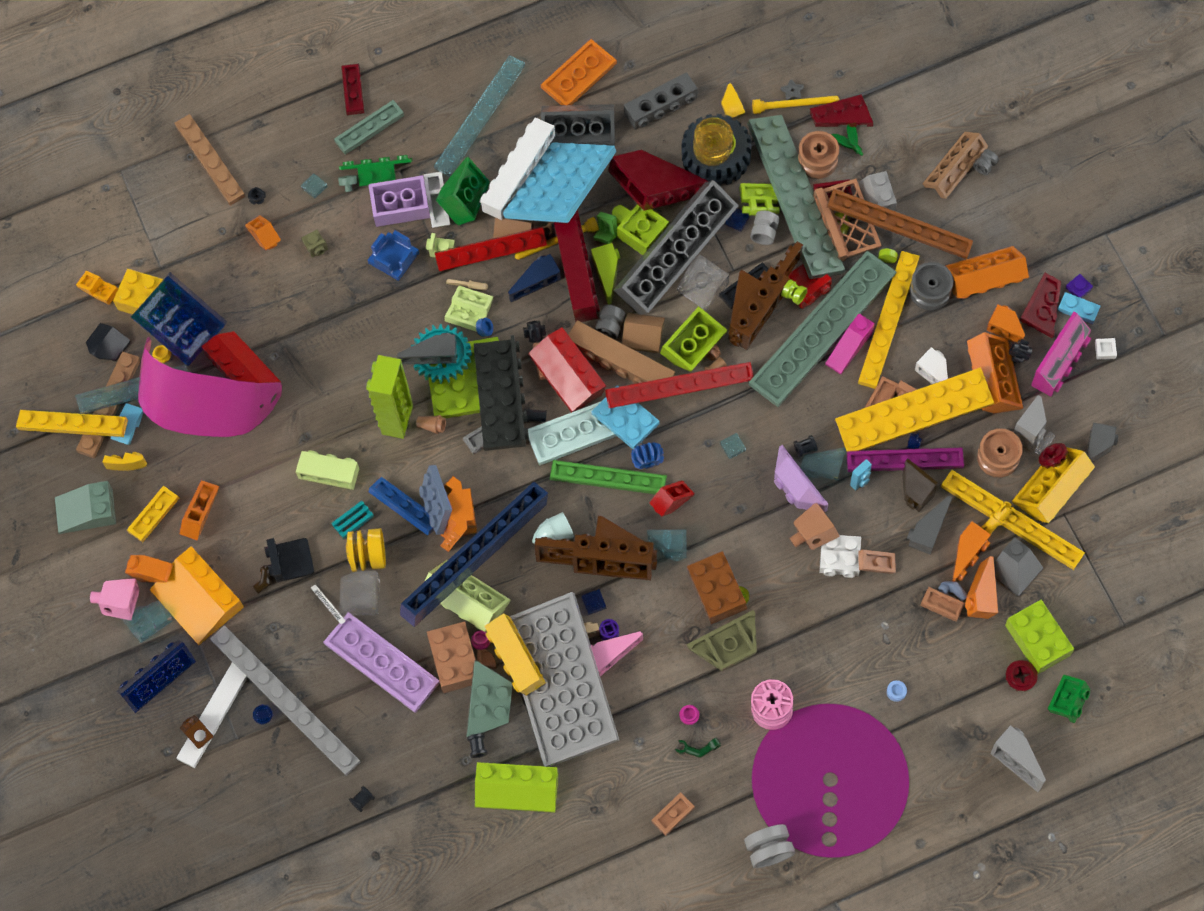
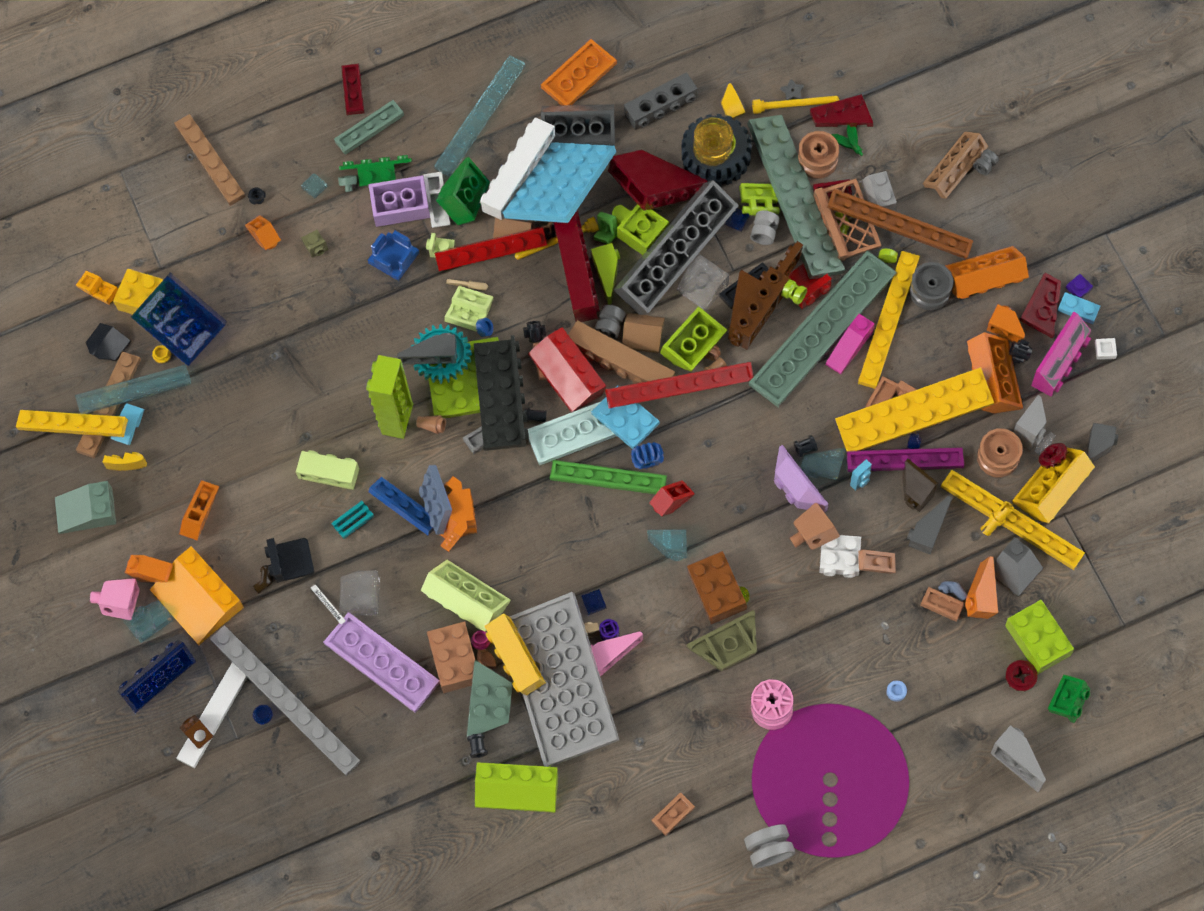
yellow plate [127,486,180,543] -> none
dark pink piece [138,337,282,437] -> none
red slope [201,331,281,383] -> none
yellow wheel [346,528,386,572] -> none
black bush [348,786,375,812] -> none
dark blue brick [400,482,548,627] -> none
dark blue slope [508,254,561,302] -> none
light aqua helmet [532,512,575,544] -> none
reddish brown wedge [535,516,657,581] -> none
dark green arm [675,737,721,758] -> none
dark pink plate [679,705,699,725] -> none
clear light blue tile [720,433,746,459] -> none
white slope [915,347,948,384] -> none
orange slope [952,521,991,582] -> none

